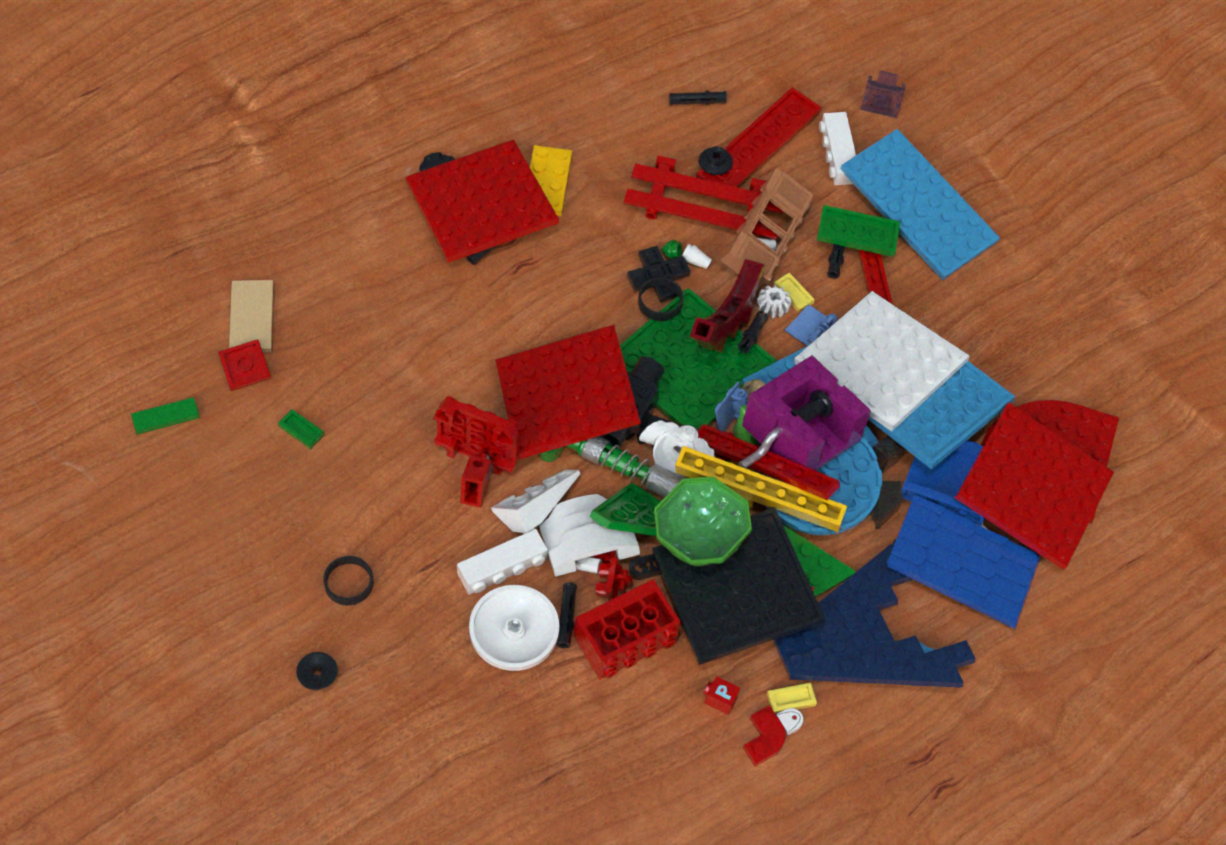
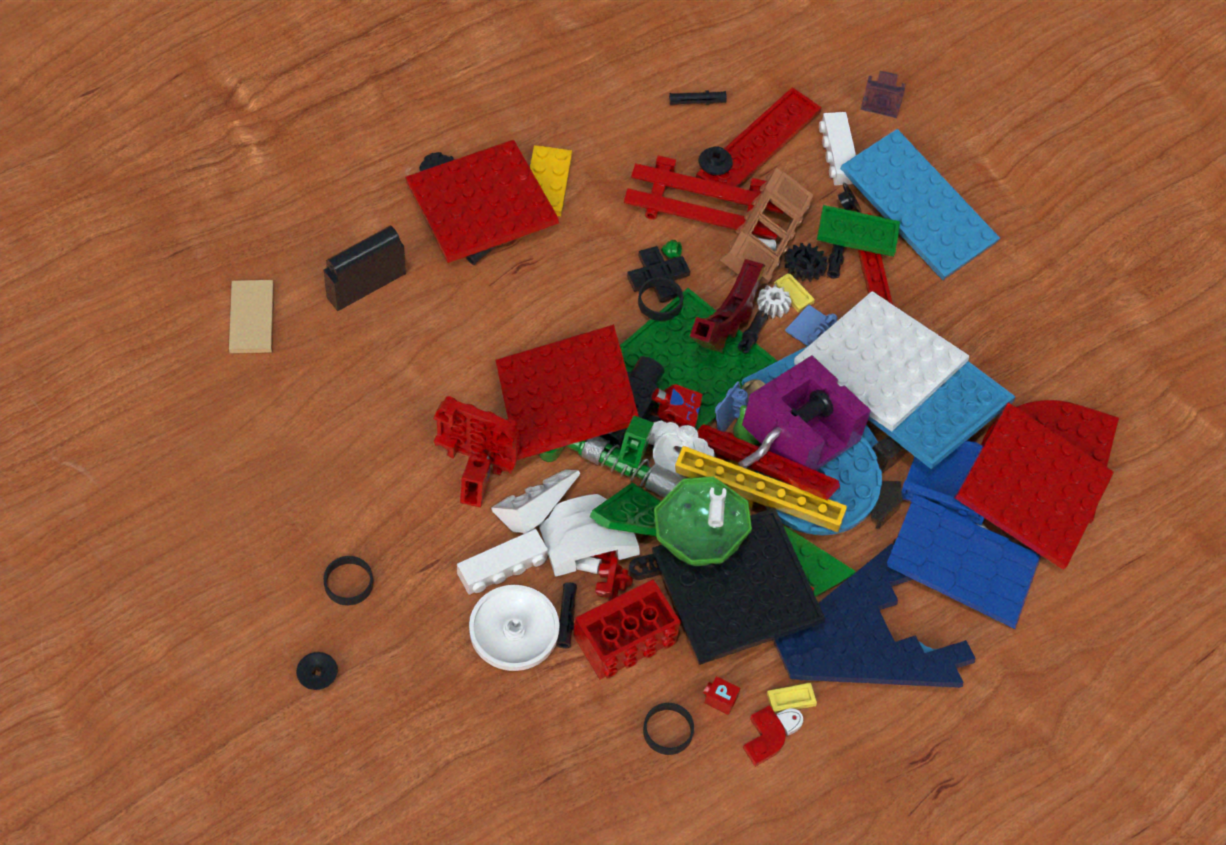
green tile [131,397,200,435] -> none
red plate [218,339,271,391] -> none
green tile [278,409,325,450] -> none
white cone [682,244,712,269] -> none
none -> black piece [323,225,406,311]
none -> green brick [618,416,654,469]
none -> black tyre [643,703,694,755]
none -> red torso [652,384,703,428]
none -> white bar [708,487,726,527]
none -> black gear [784,243,828,282]
none -> black piece [838,182,862,212]

